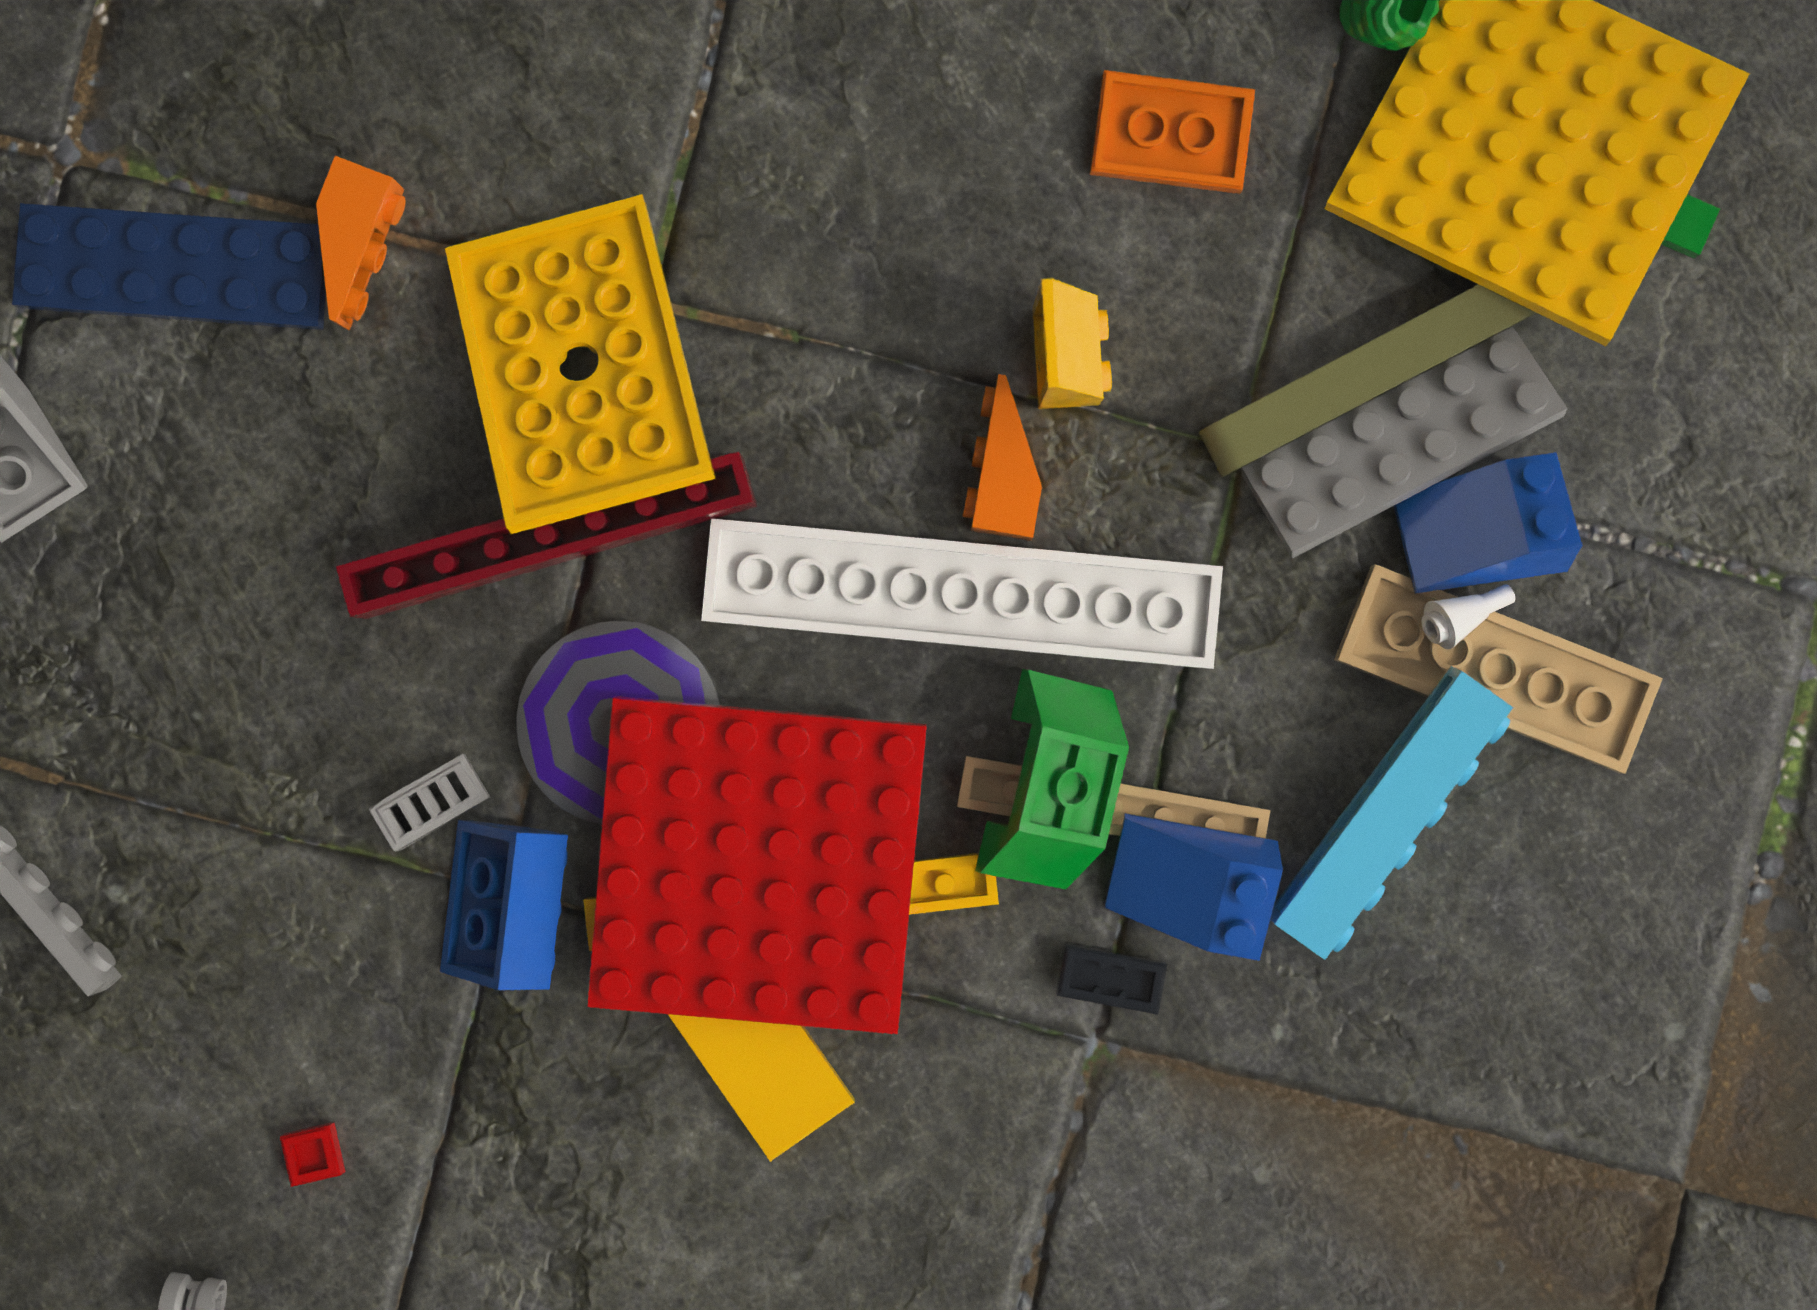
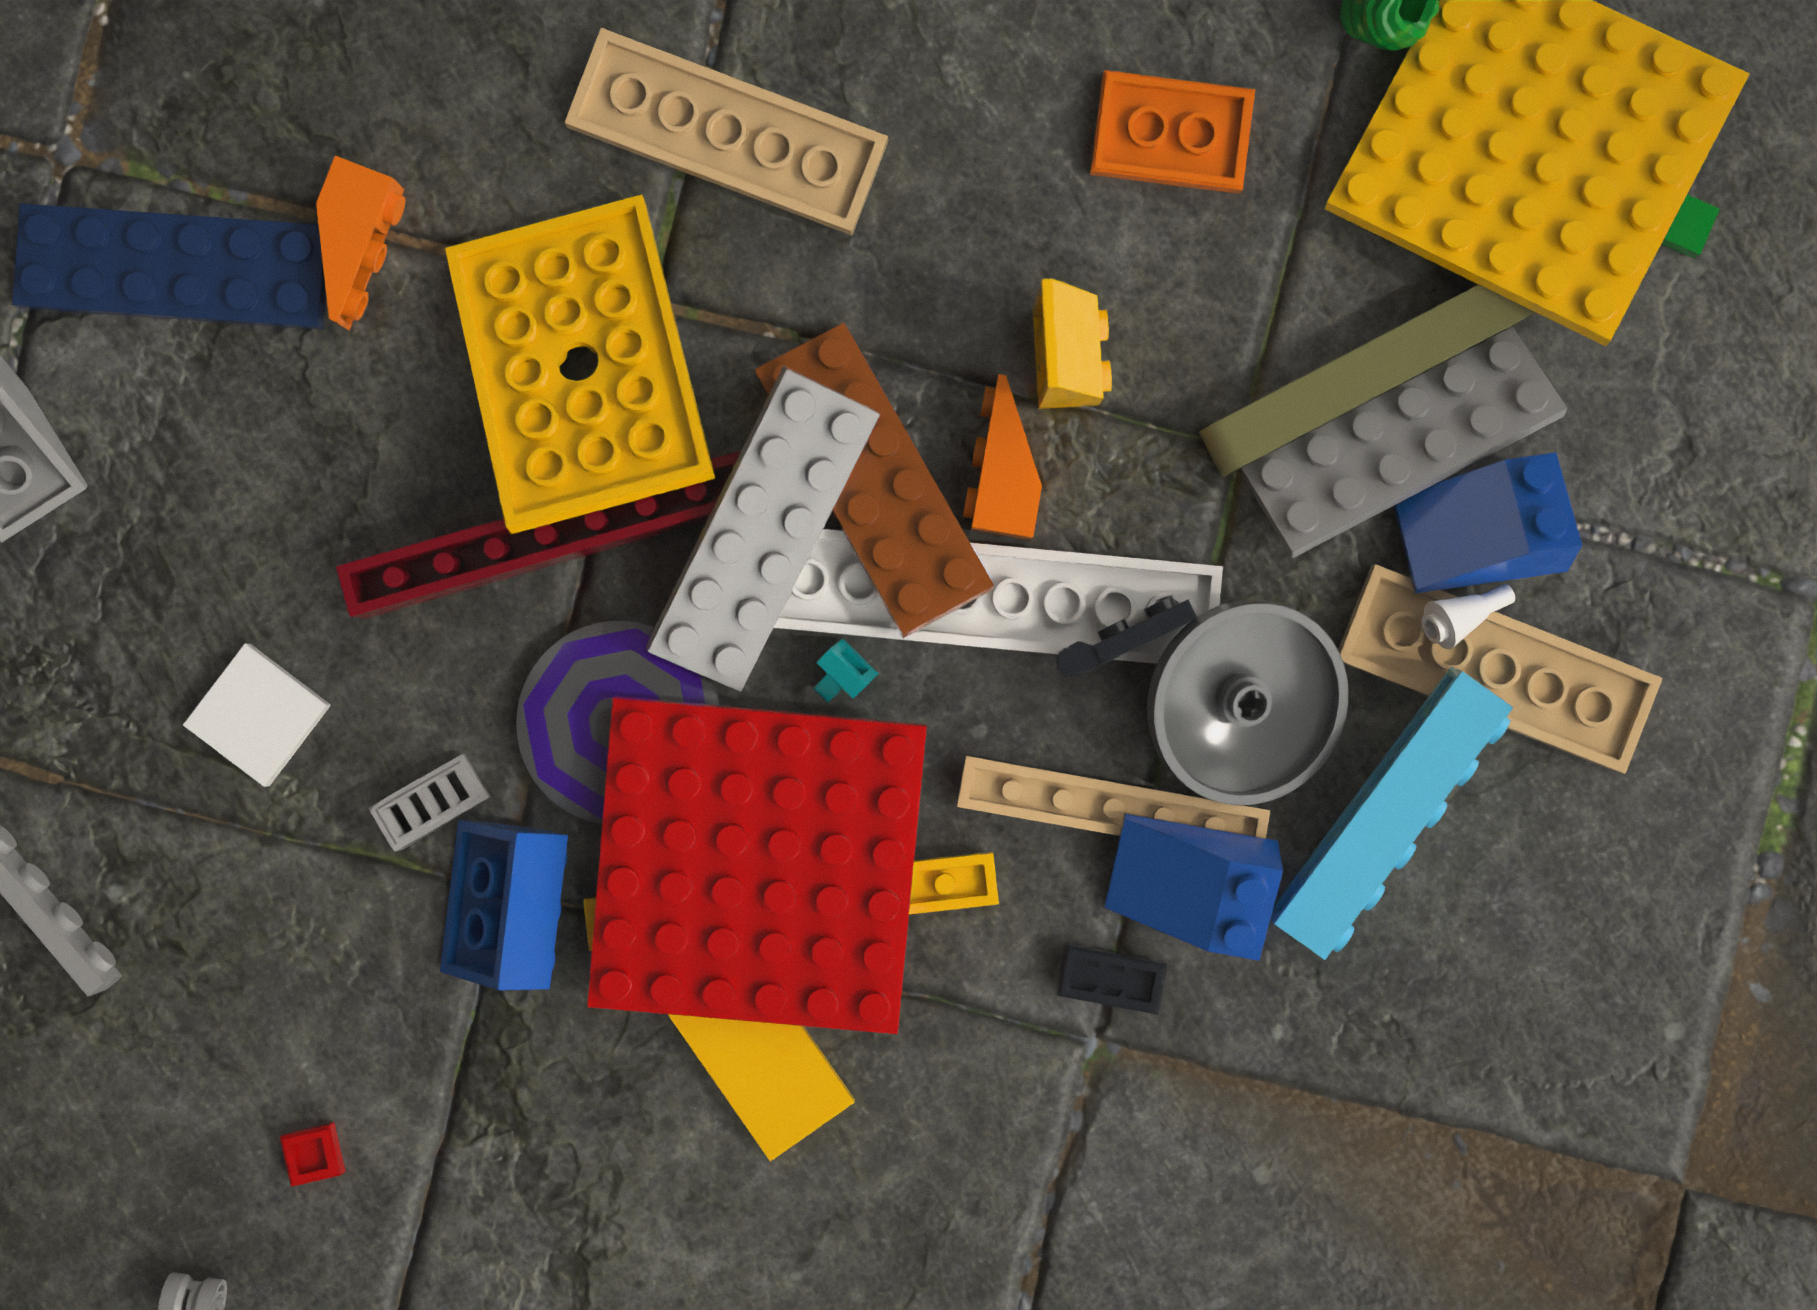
green slope [975,668,1129,890] -> none
none -> white tile [183,643,331,787]
none -> tan plate [564,28,888,236]
none -> light grey plate [646,366,880,692]
none -> dark orange plate [754,323,994,638]
none -> teal tile [813,638,879,703]
none -> black hinge [1055,596,1197,678]
none -> dark grey dish [1147,599,1348,805]

